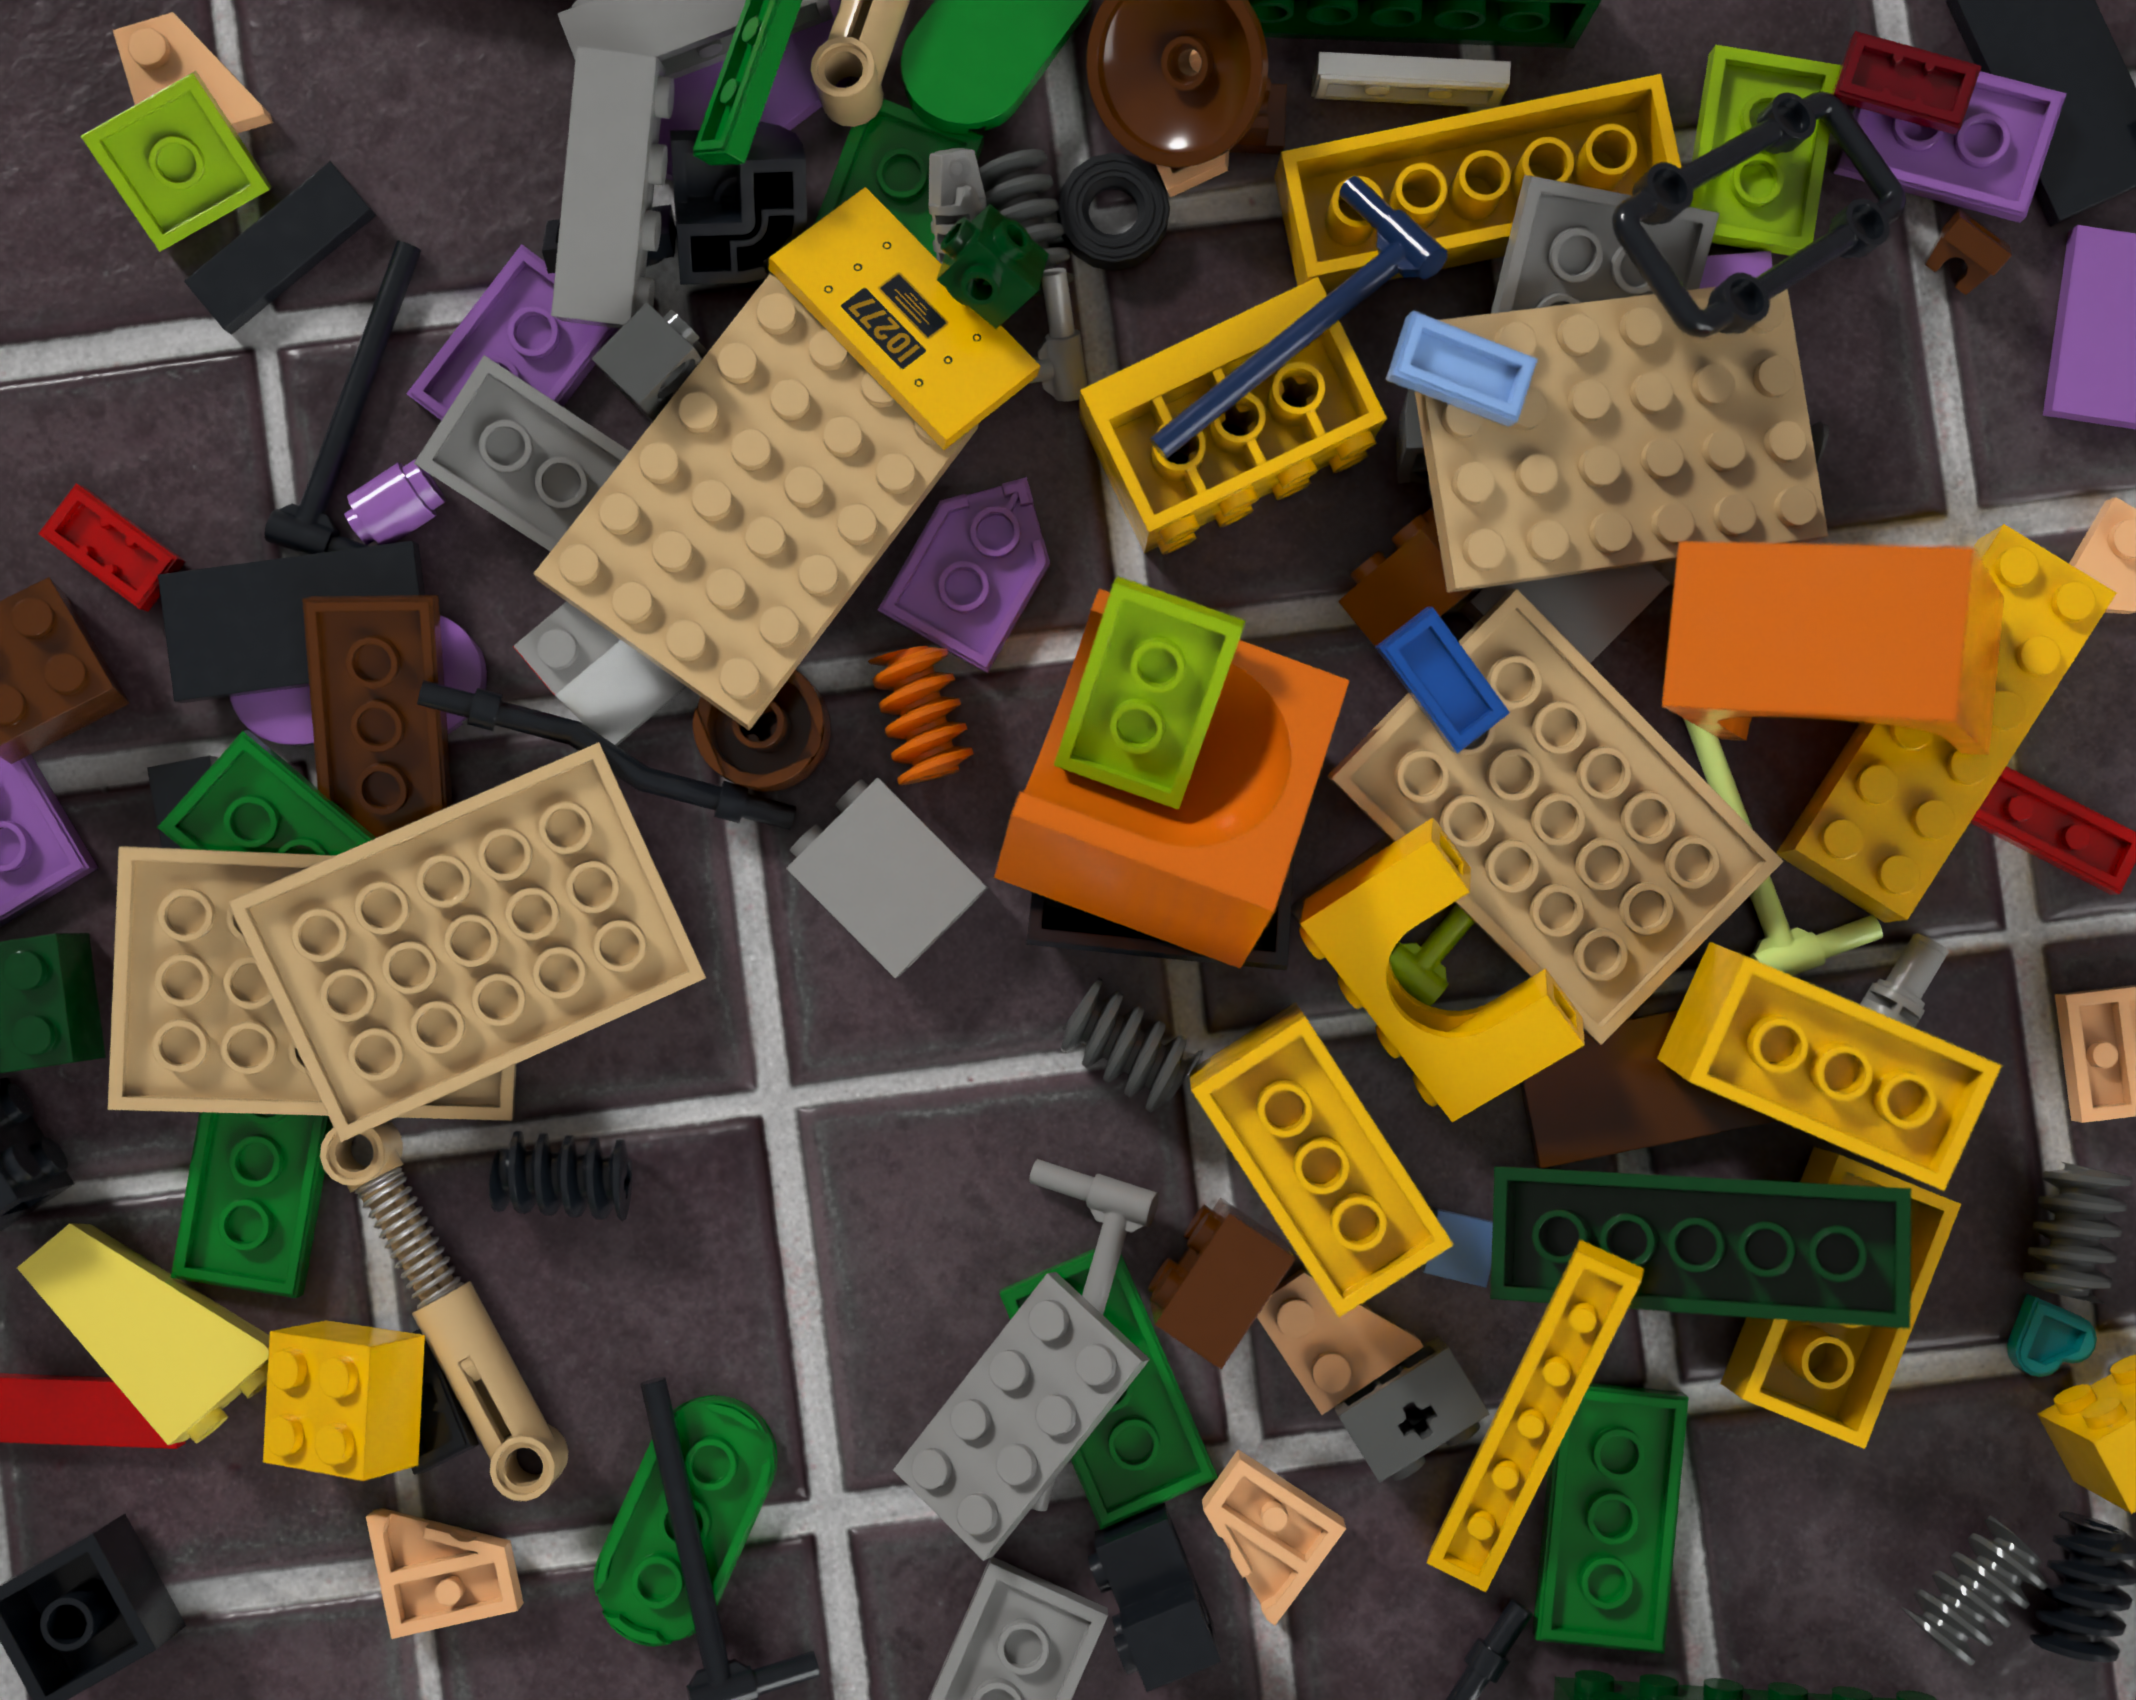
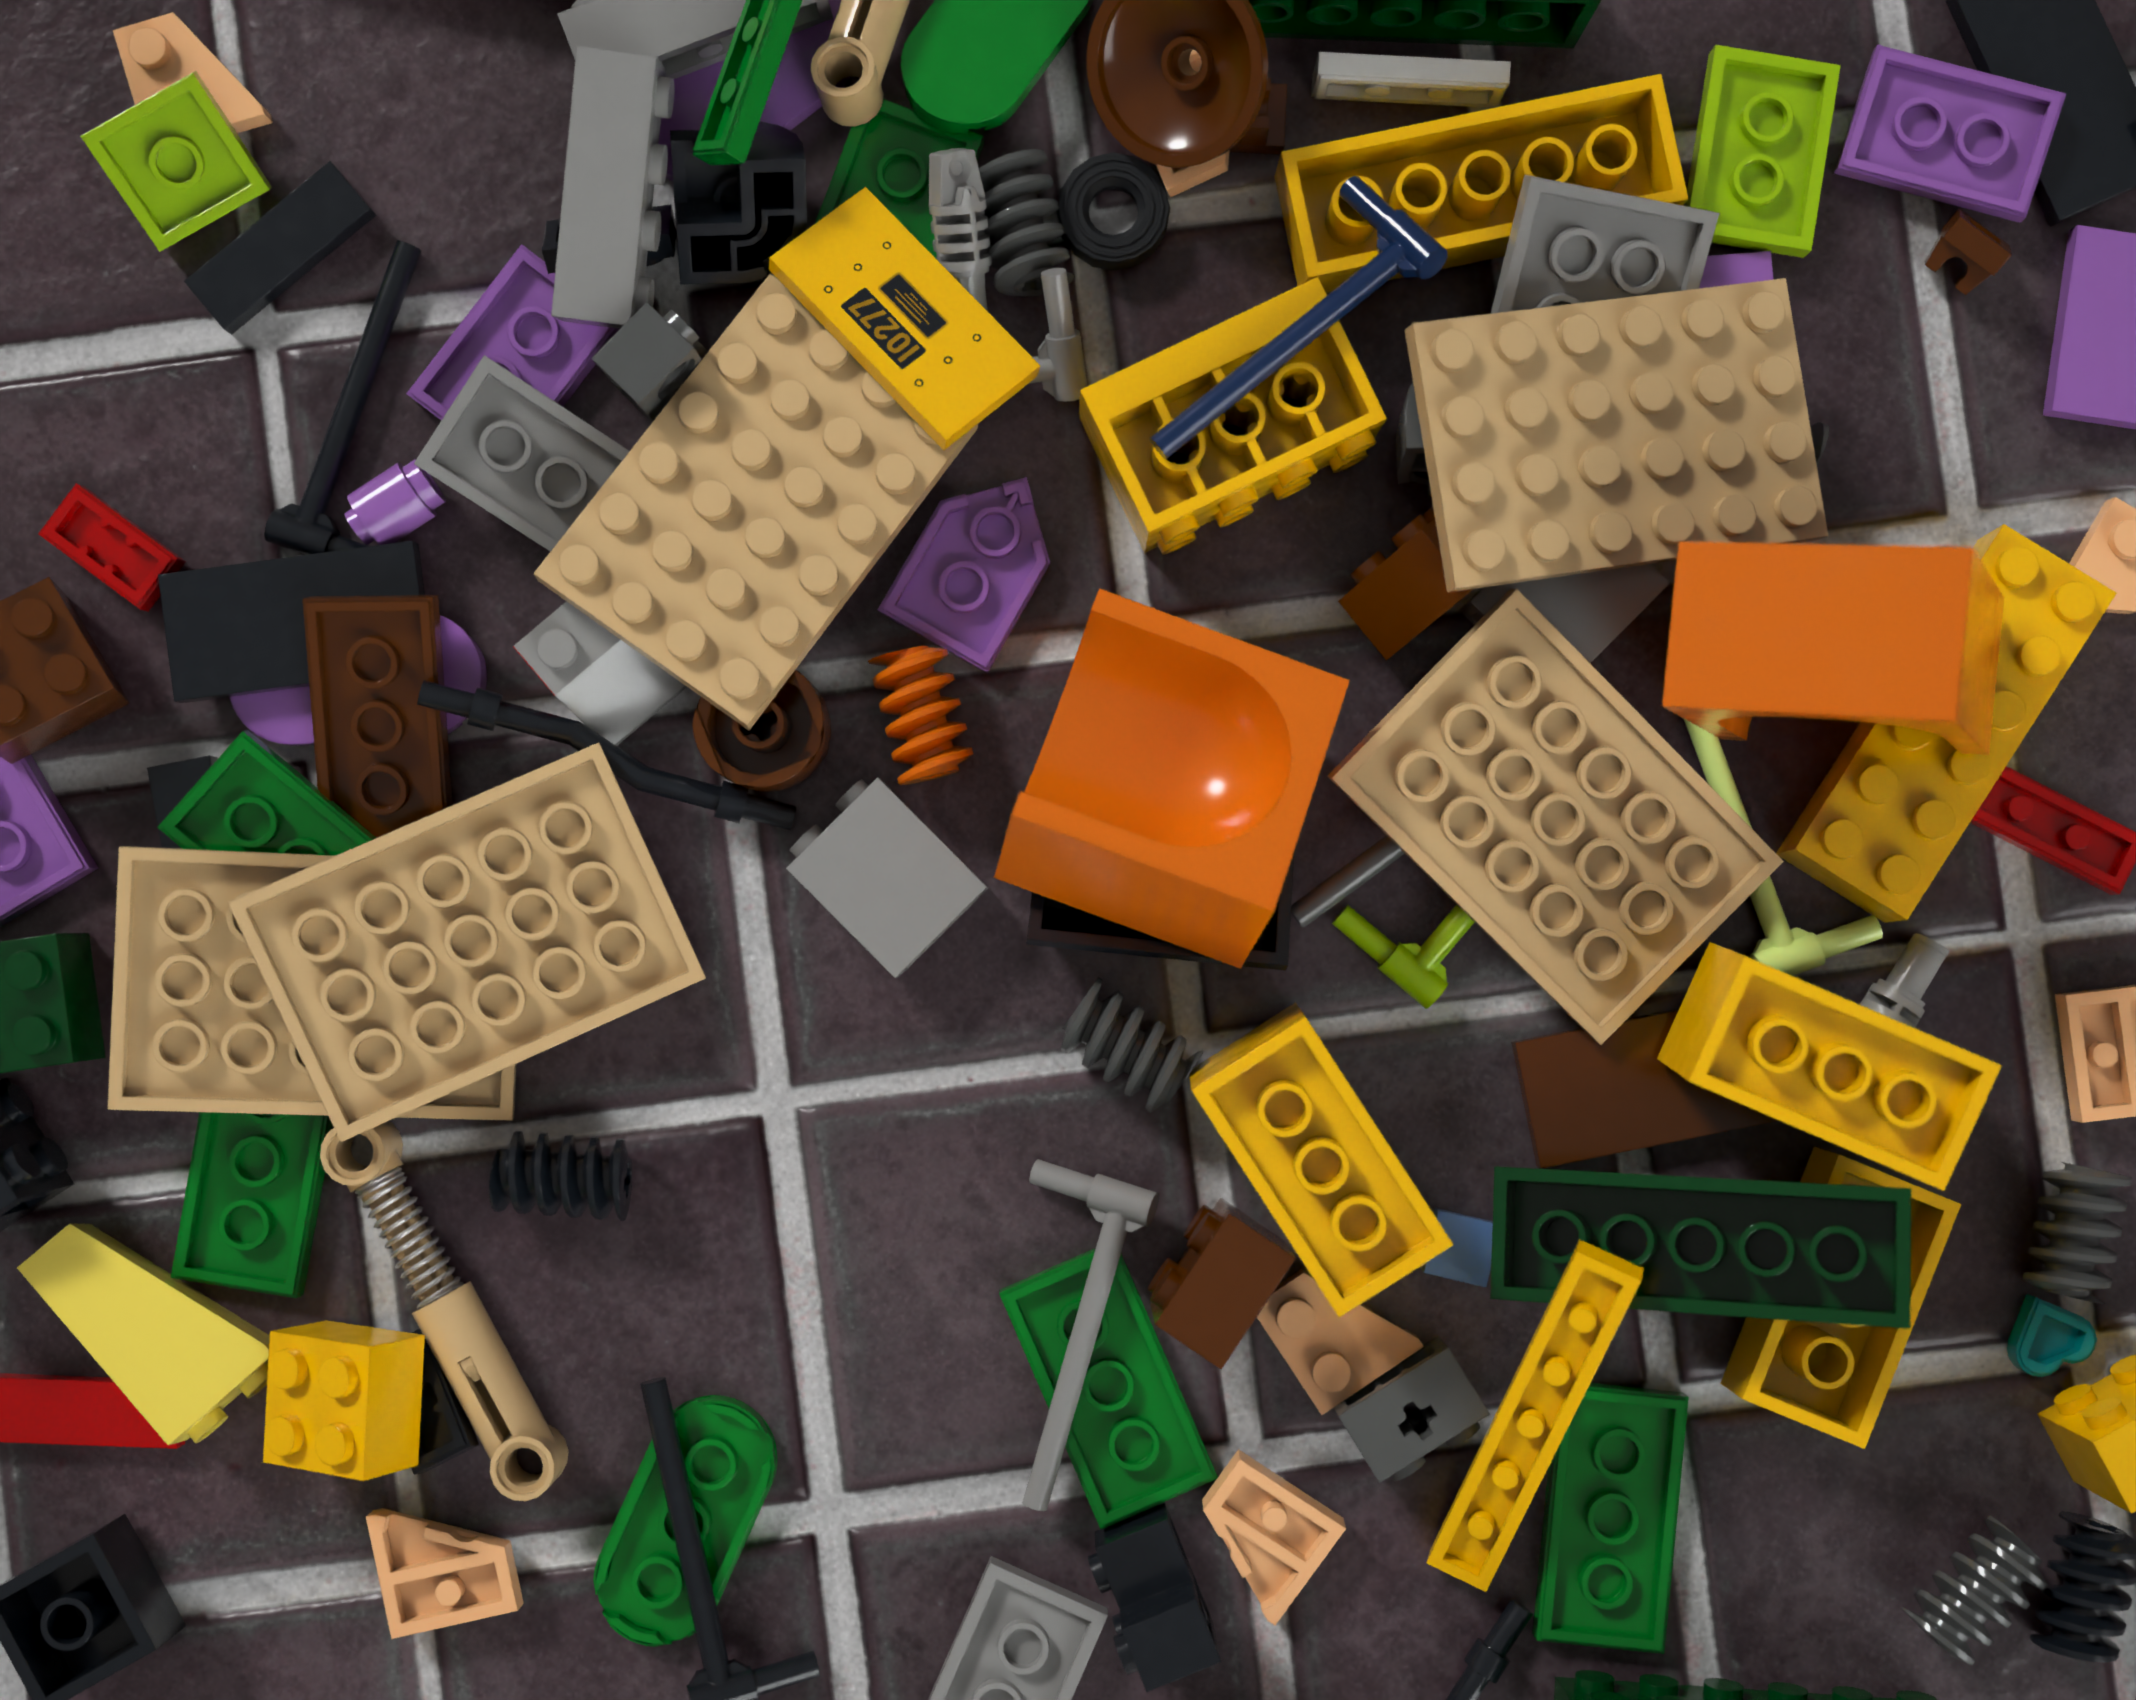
light grey plate [893,1272,1150,1561] -> none
dark green brick [936,204,1049,329] -> none
lime plate [1054,576,1246,810] -> none
yellow arch [1299,817,1585,1123] -> none
blue tile [1375,607,1510,753] -> none
light blue tile [1386,311,1538,427] -> none
black bar [1612,91,1906,338] -> none
dark red plate [1832,31,1982,135] -> none

